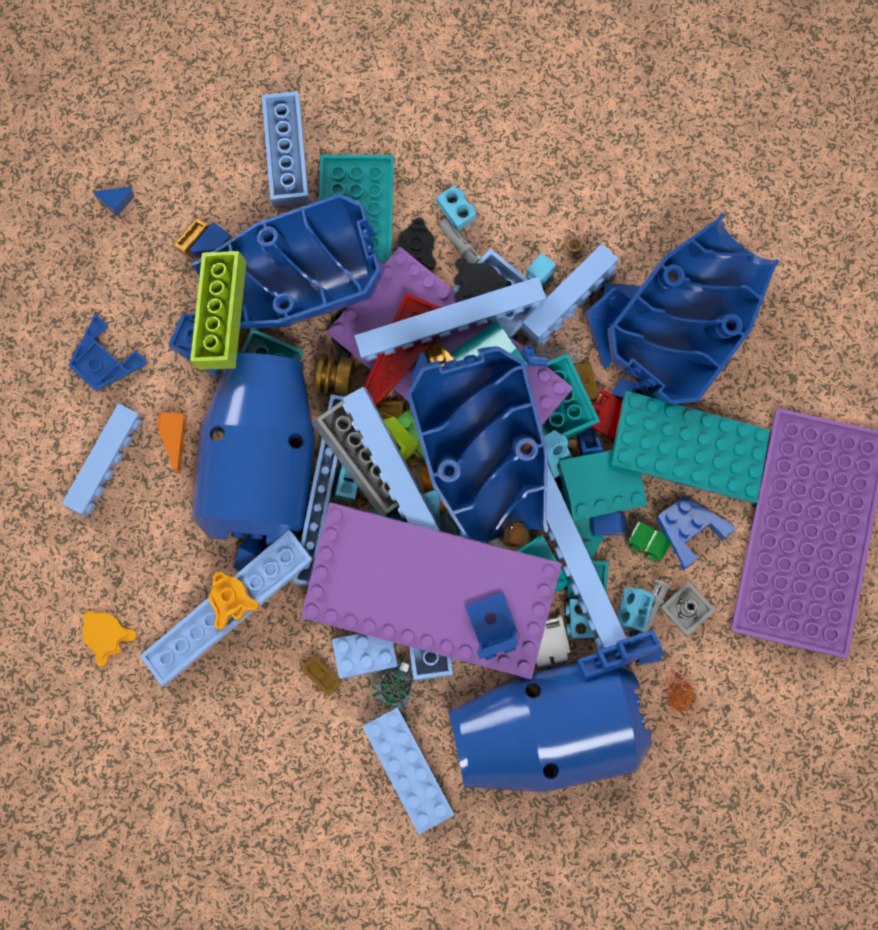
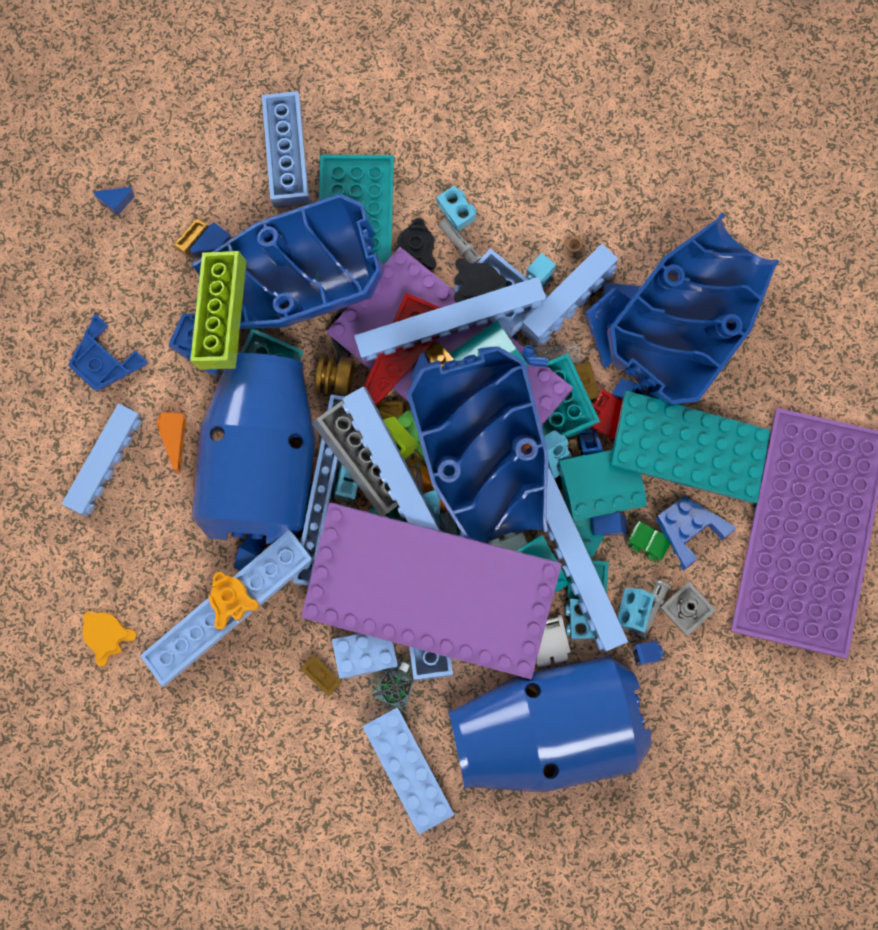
blue bracket [465,592,520,660] -> none
clear orange head [503,523,530,551] -> none
blue slope [577,630,662,680] -> none
clear orange head [668,682,697,713] -> none

